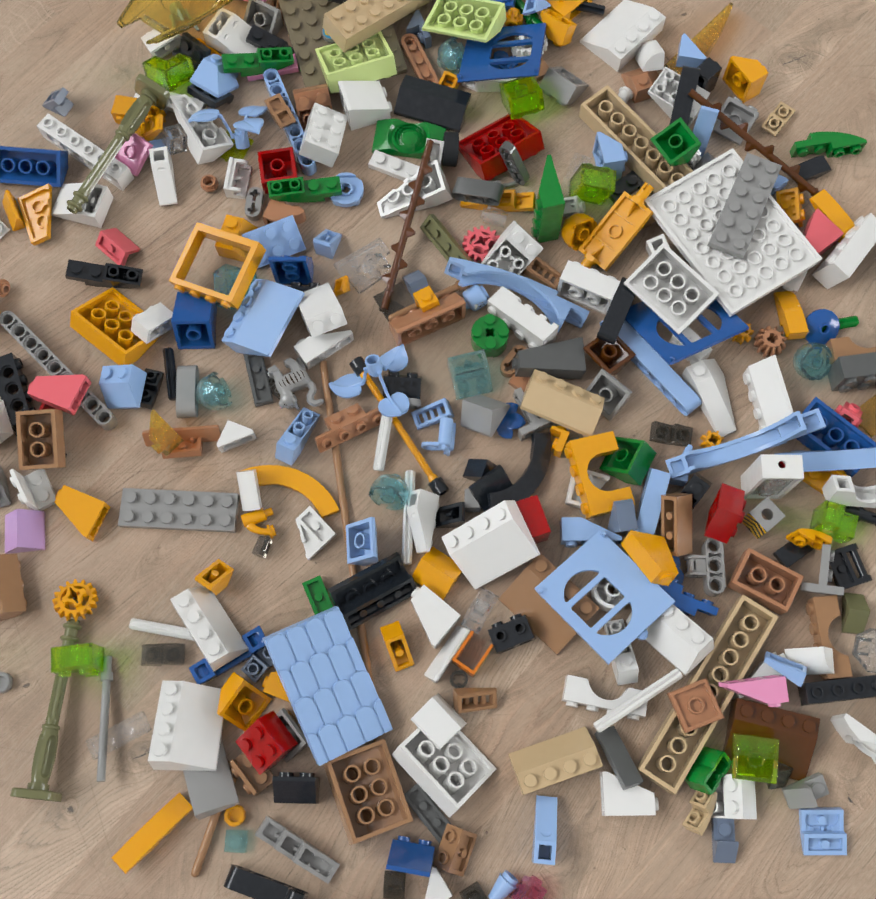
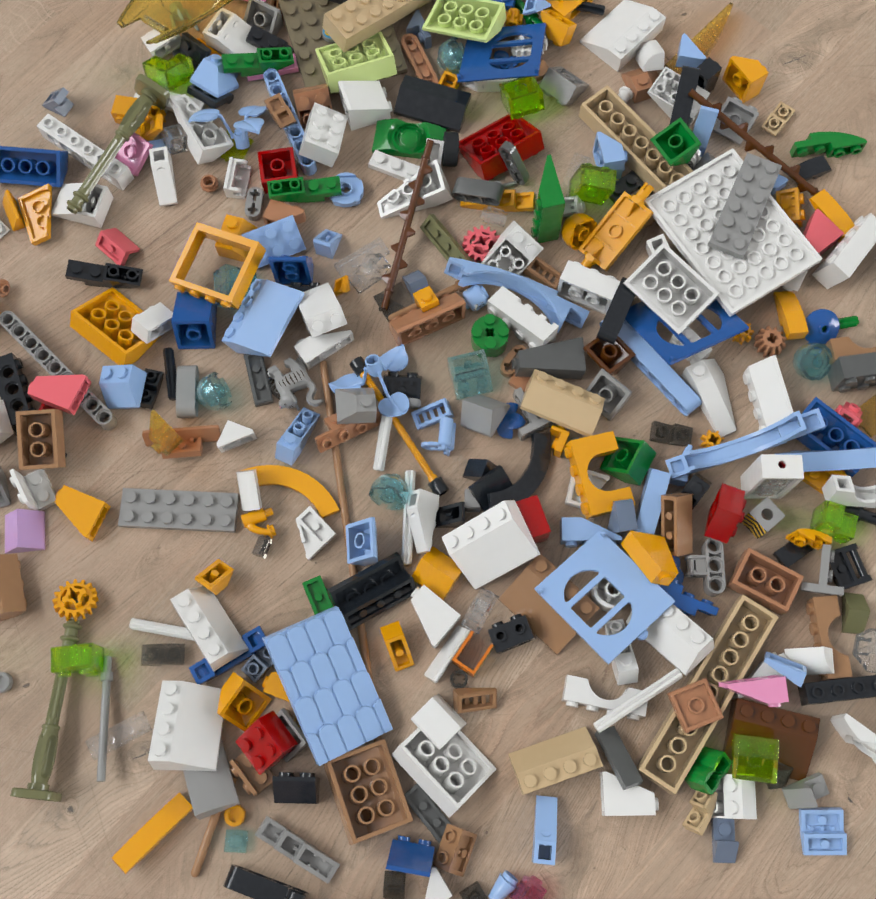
none -> light grey slope [335,388,377,424]

